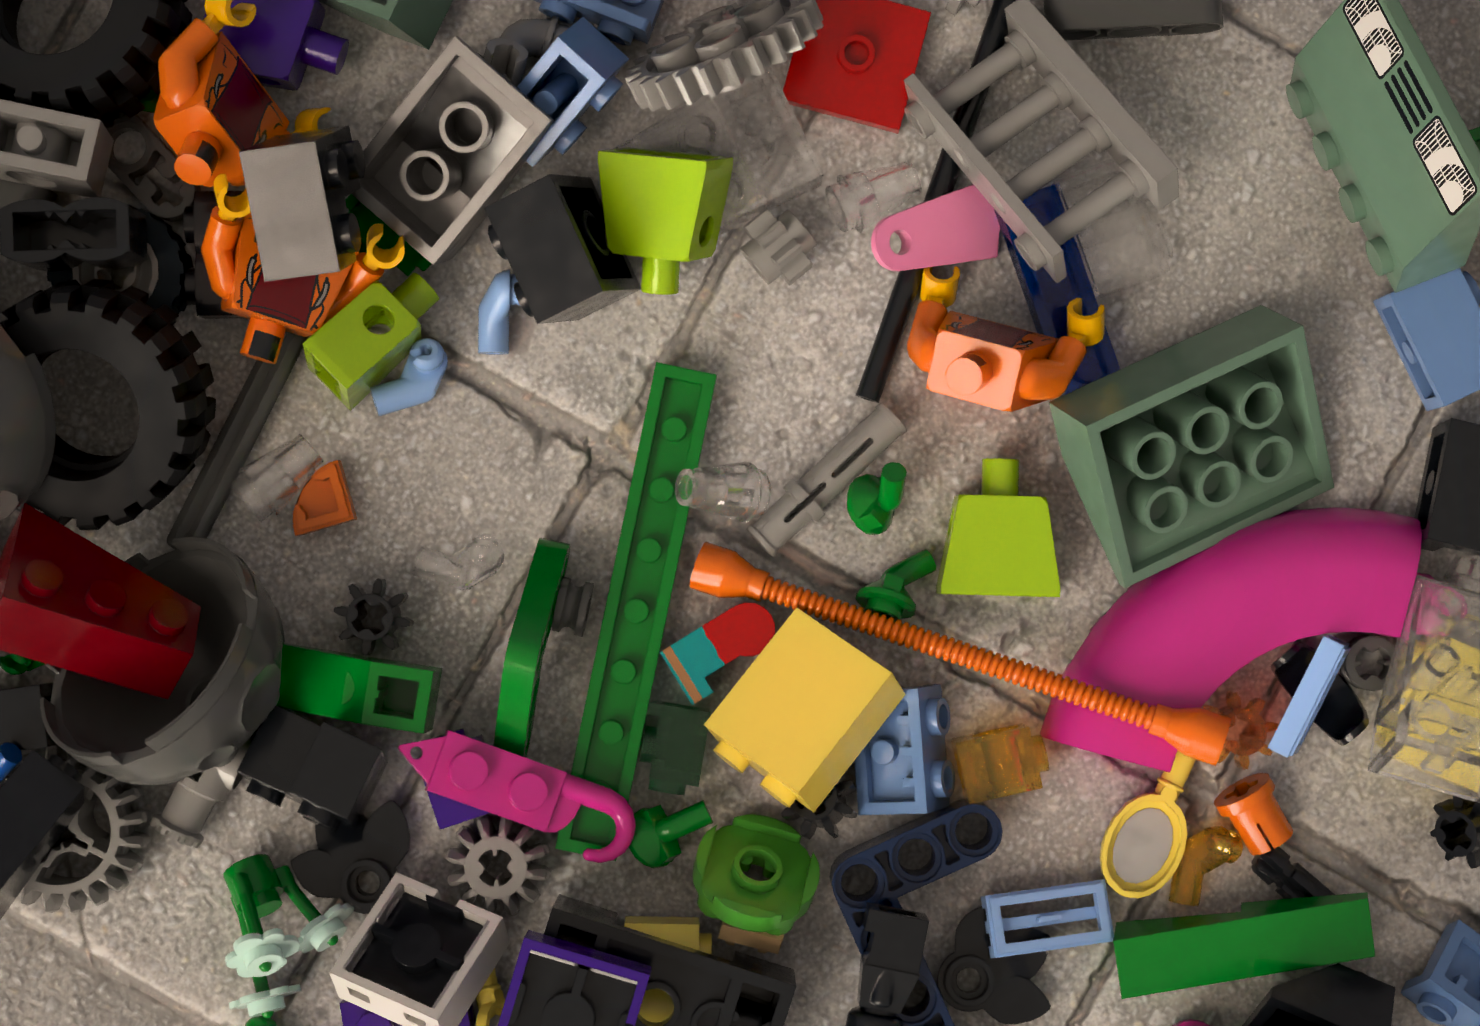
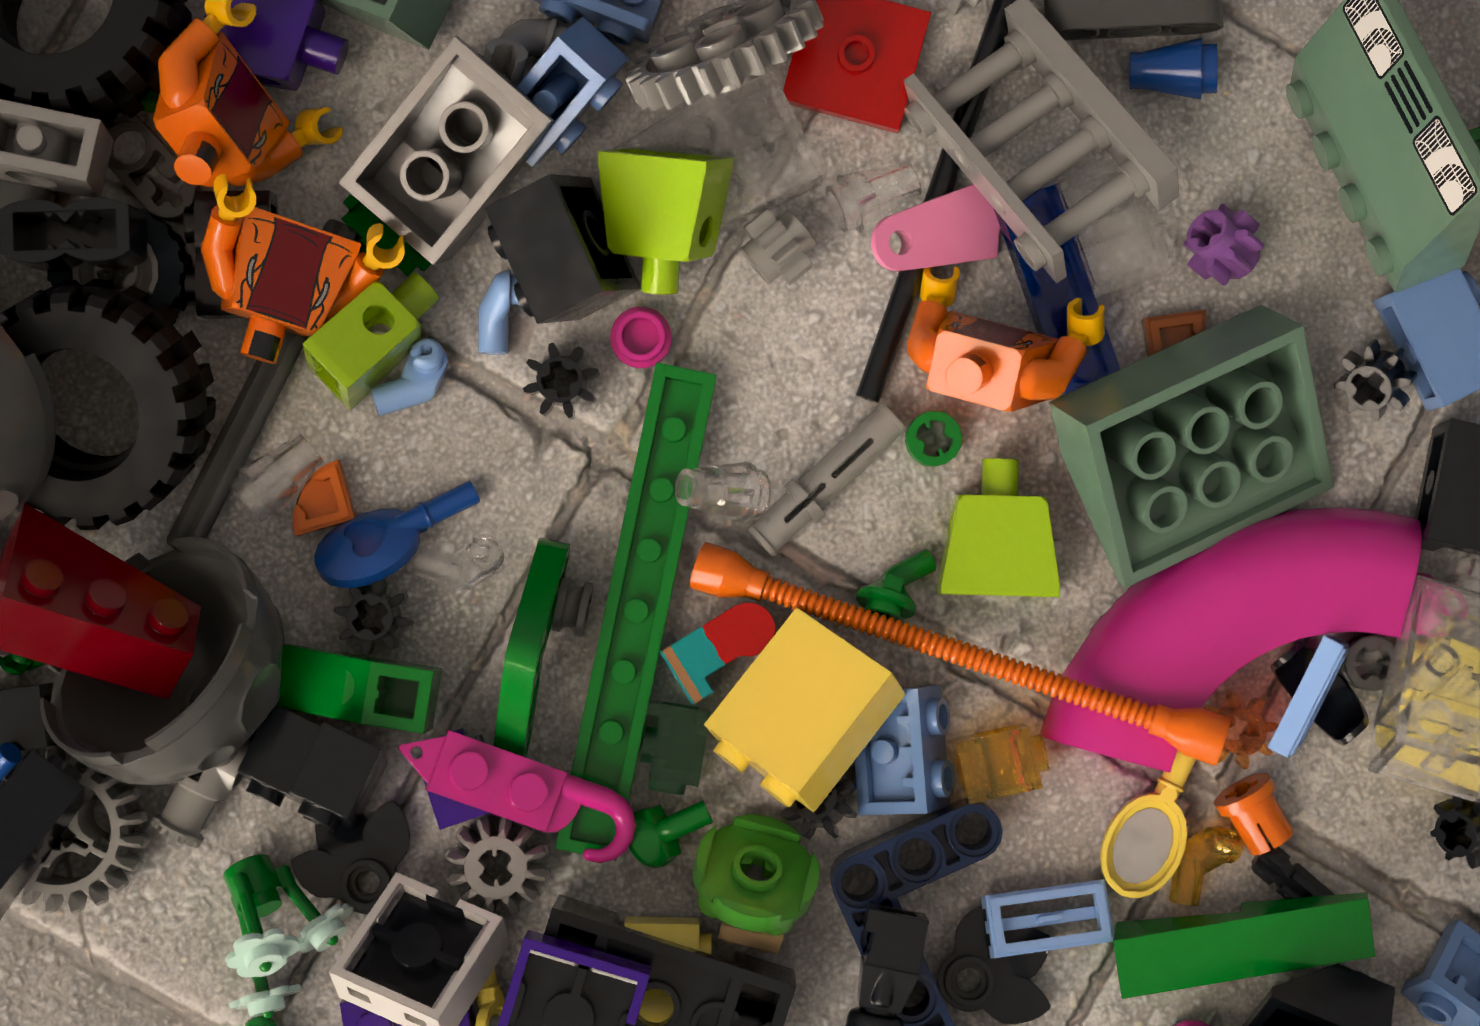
brick [239,125,365,282] -> none
green plate [847,462,907,535] -> none
none -> blue piece [314,480,480,588]
none -> black gear [523,343,600,420]
none -> dark pink plate [610,307,672,369]
none -> green bush [905,411,962,467]
none -> blue cone [1129,38,1218,100]
none -> dark orange tile [1142,309,1206,357]
none -> medium lavender gear [1183,204,1264,286]
none -> black gear [1333,339,1418,422]

